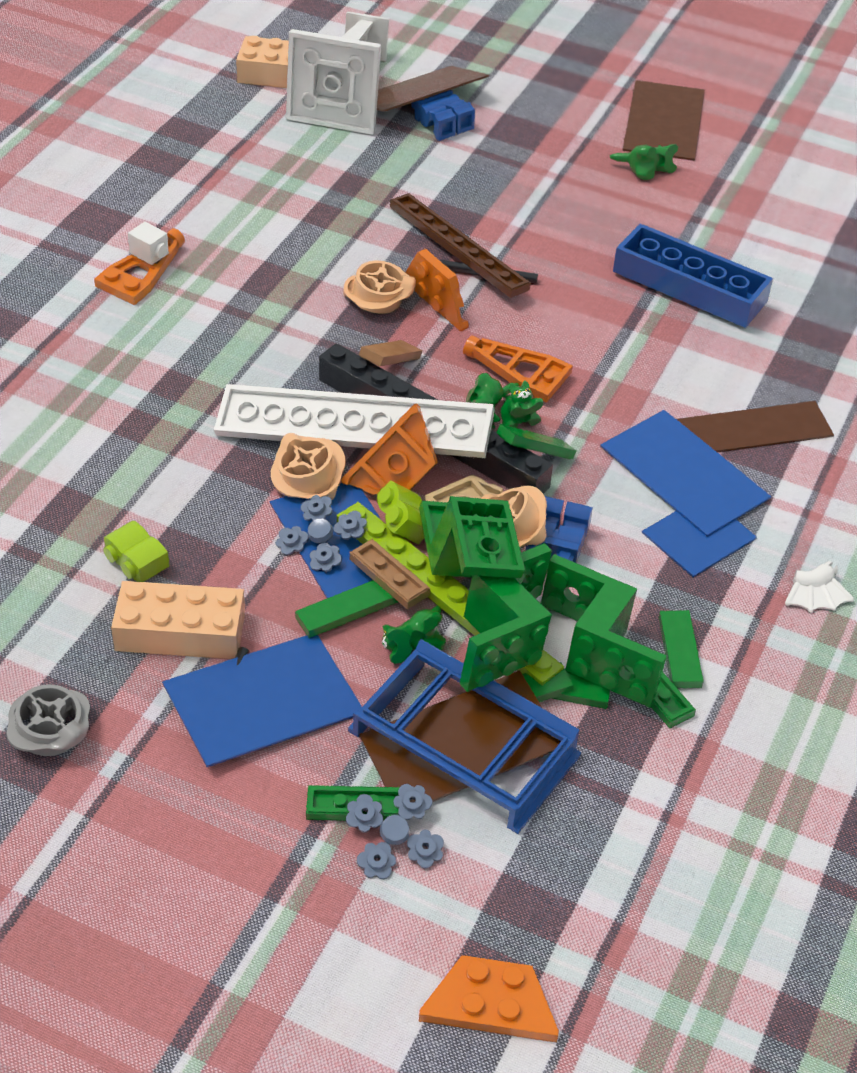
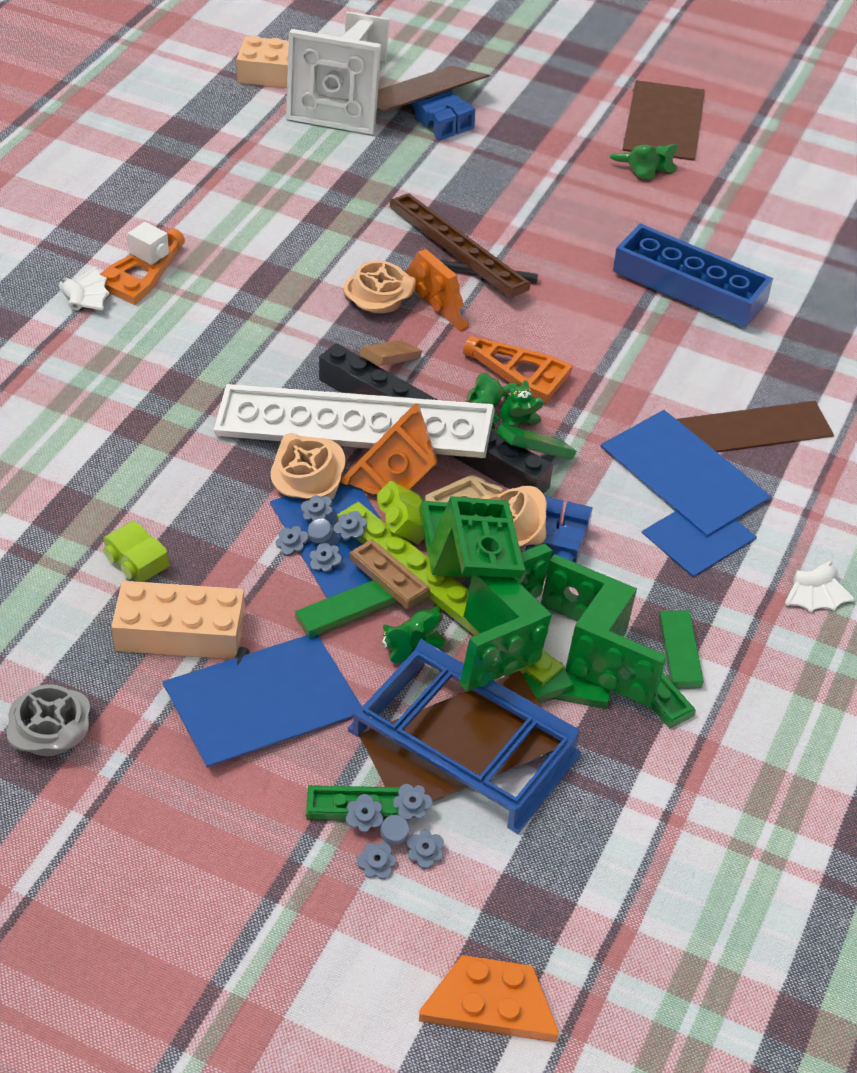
none -> white arm [59,267,110,310]

